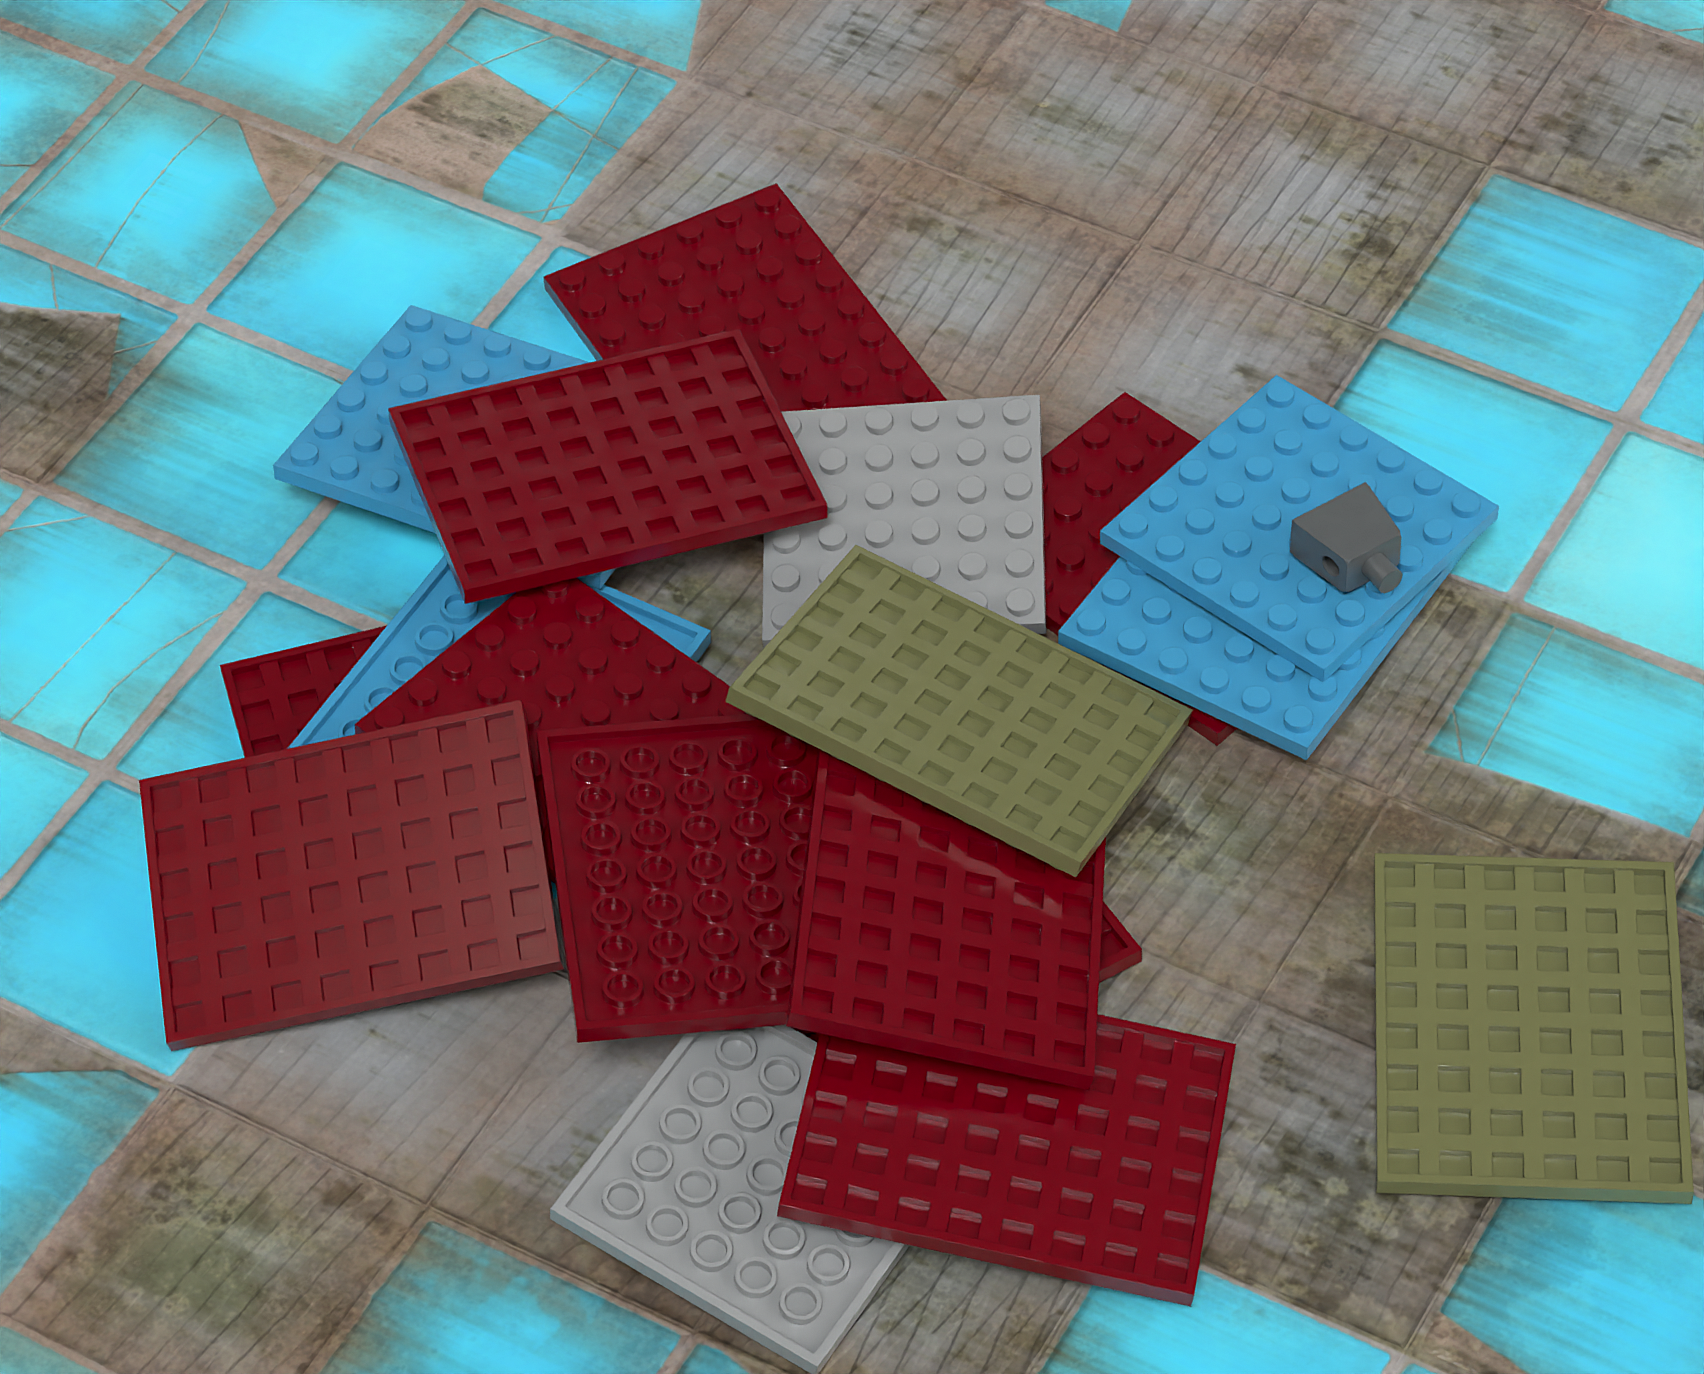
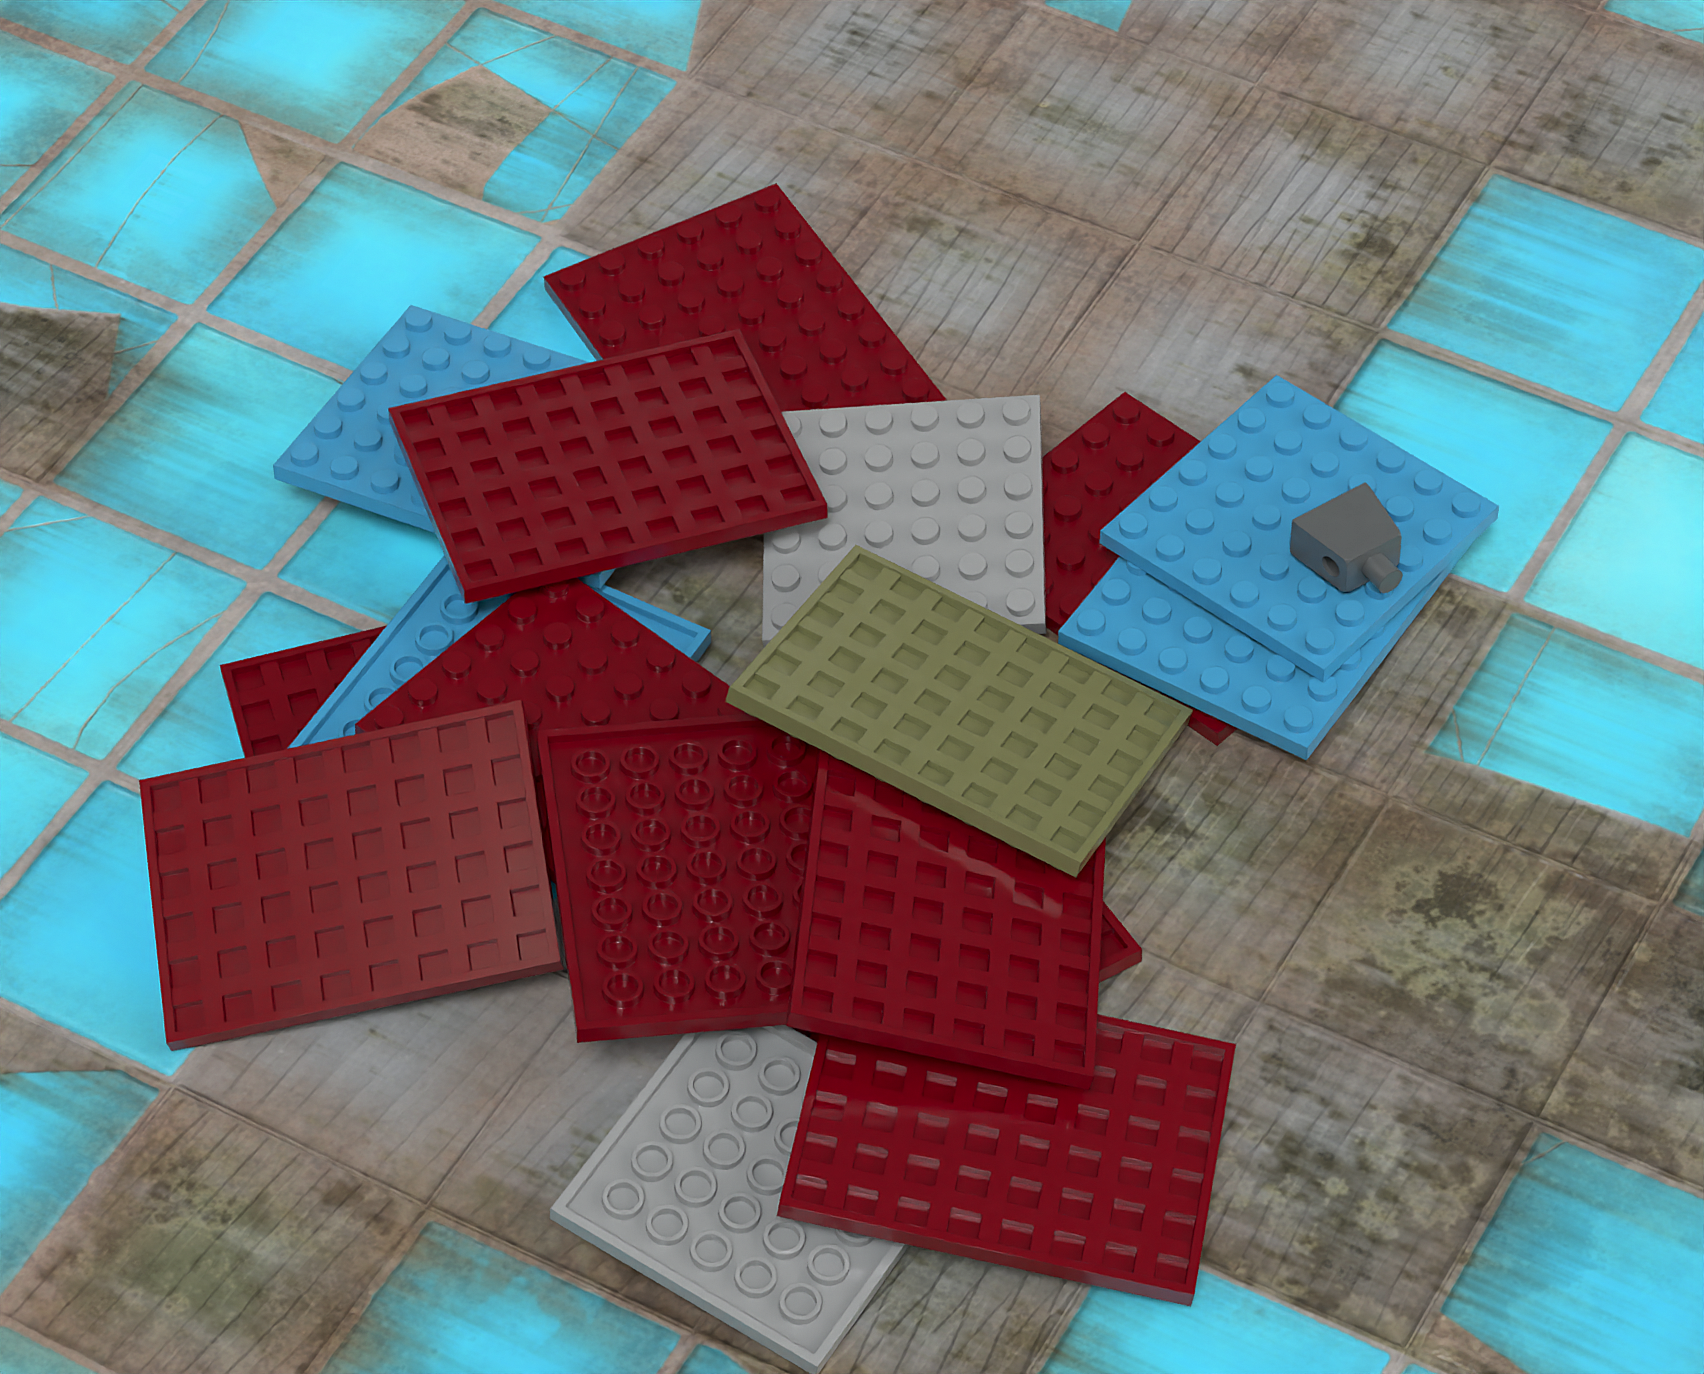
olive plate [1374,853,1694,1204] -> none

